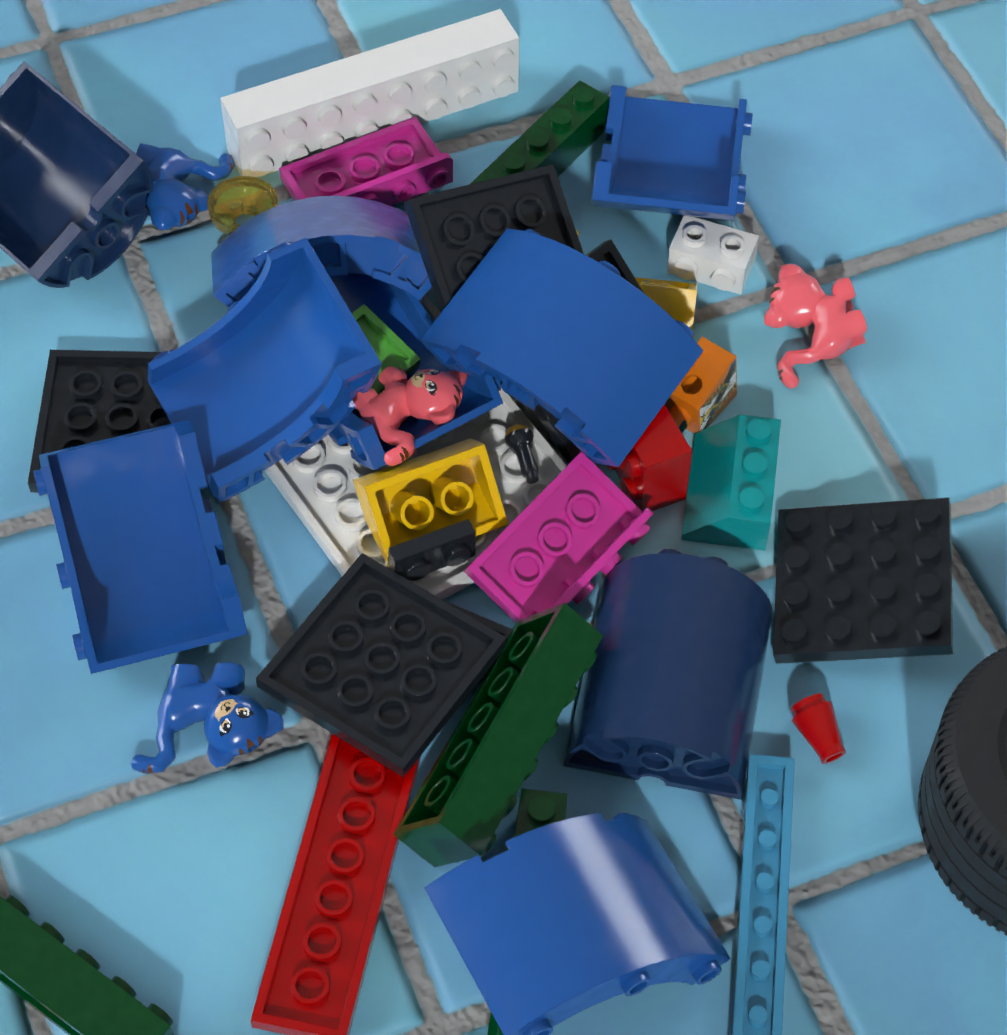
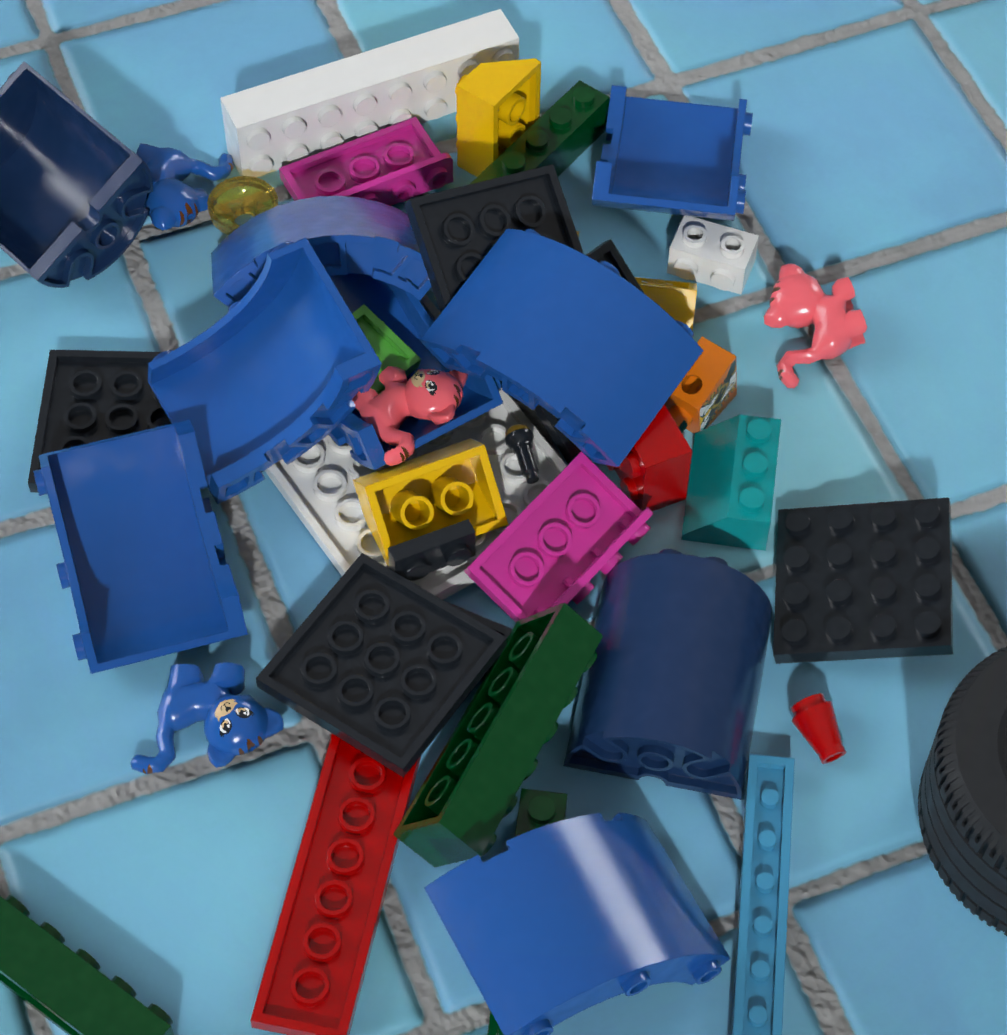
none -> yellow slope [455,58,541,177]

